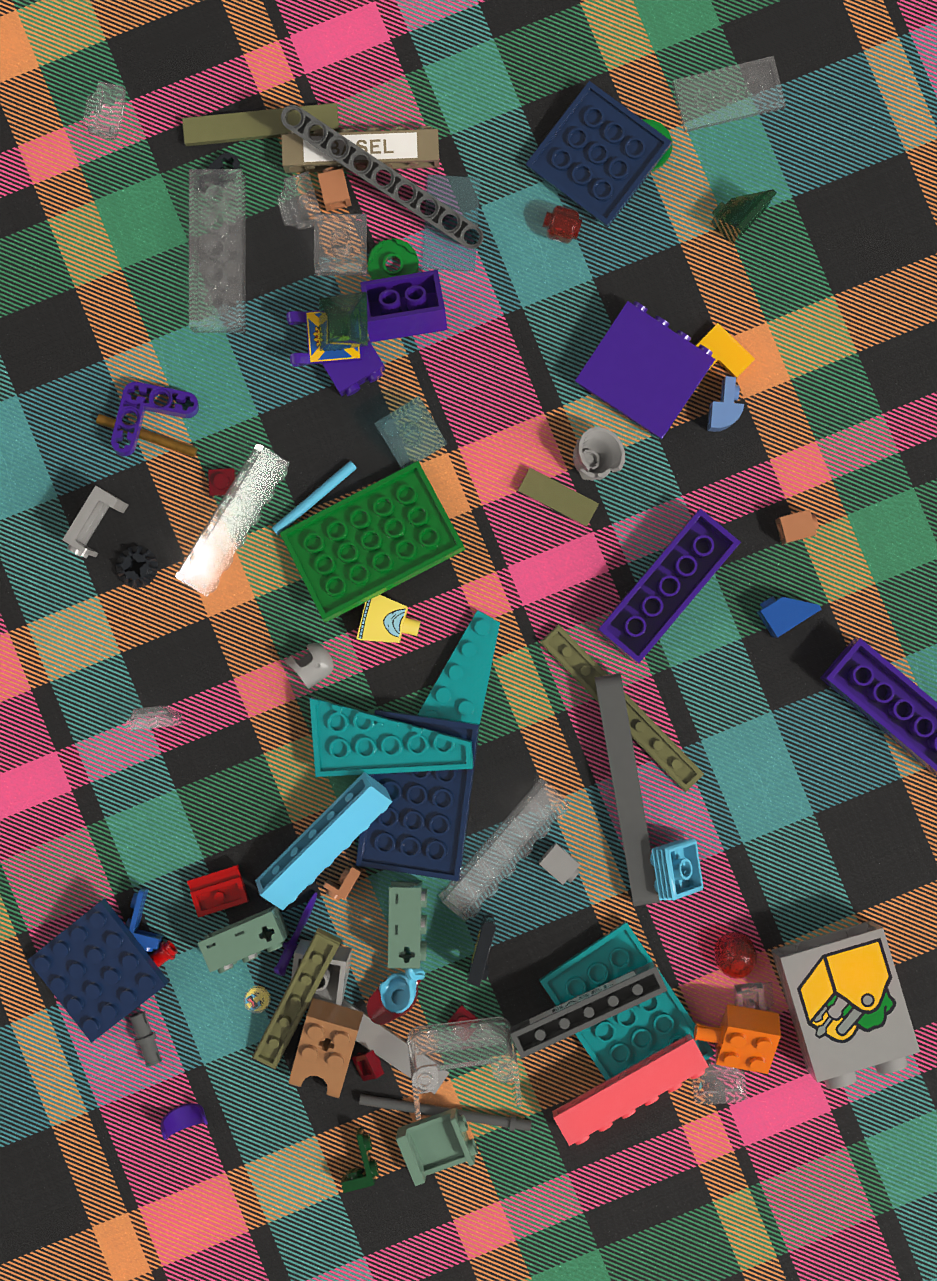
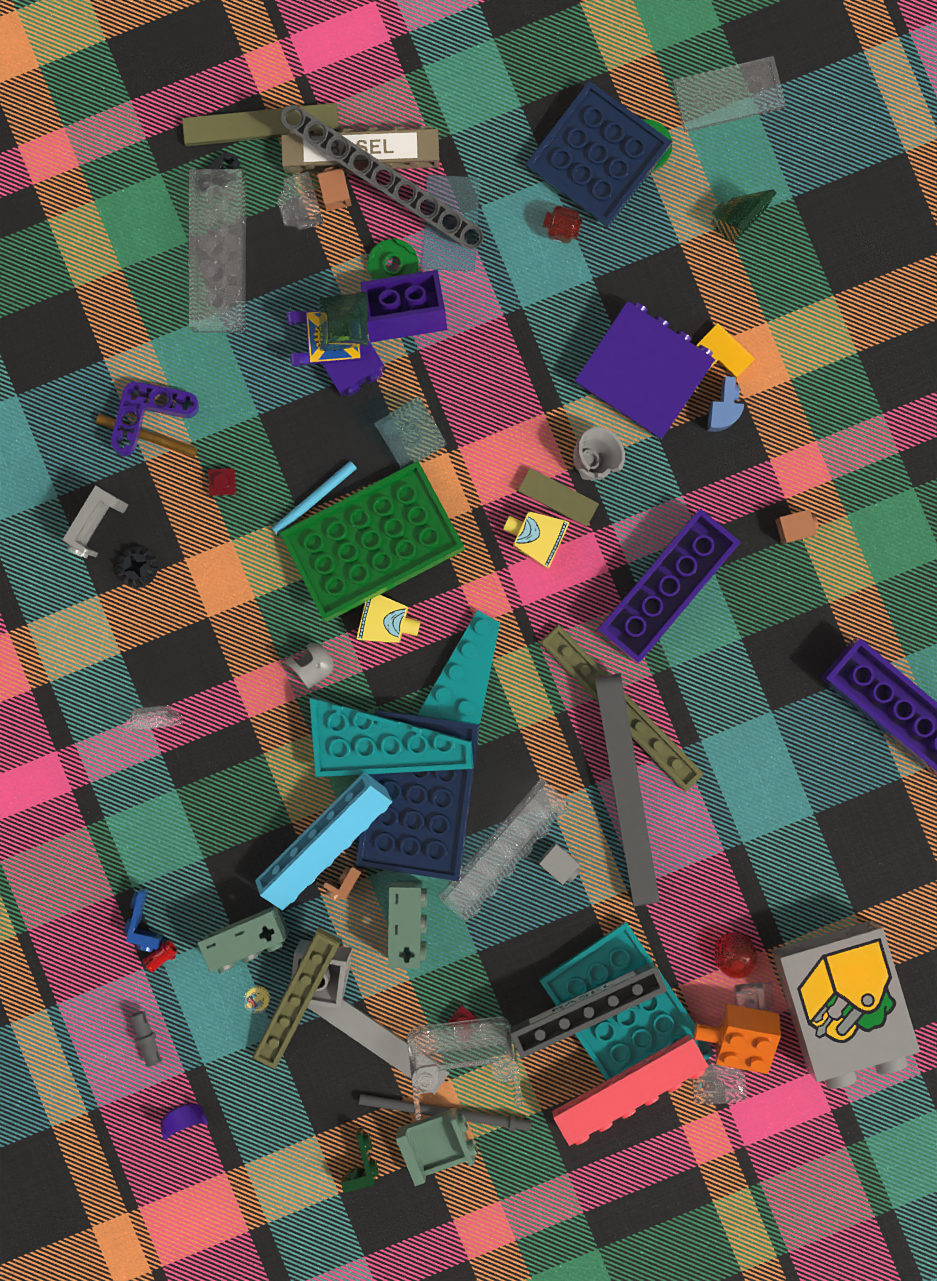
dark blue plate [27,898,169,1043] -> none
clear slope [82,81,126,140] -> none
clear brick [175,444,290,597] -> none
red plate [187,864,249,918] -> none
dark purple sword [273,892,317,976] -> none
medium nougat brick [288,998,364,1098] -> none
clear slope [314,214,367,276] -> none
dark red plate [352,1050,384,1081] -> none
medium azure hair [367,968,425,1025] -> none
black container [467,915,496,987] -> none
medium azure brick [650,839,704,901] -> none
blue slope [757,596,822,638] -> none
none -> light yellow torso [503,511,569,570]

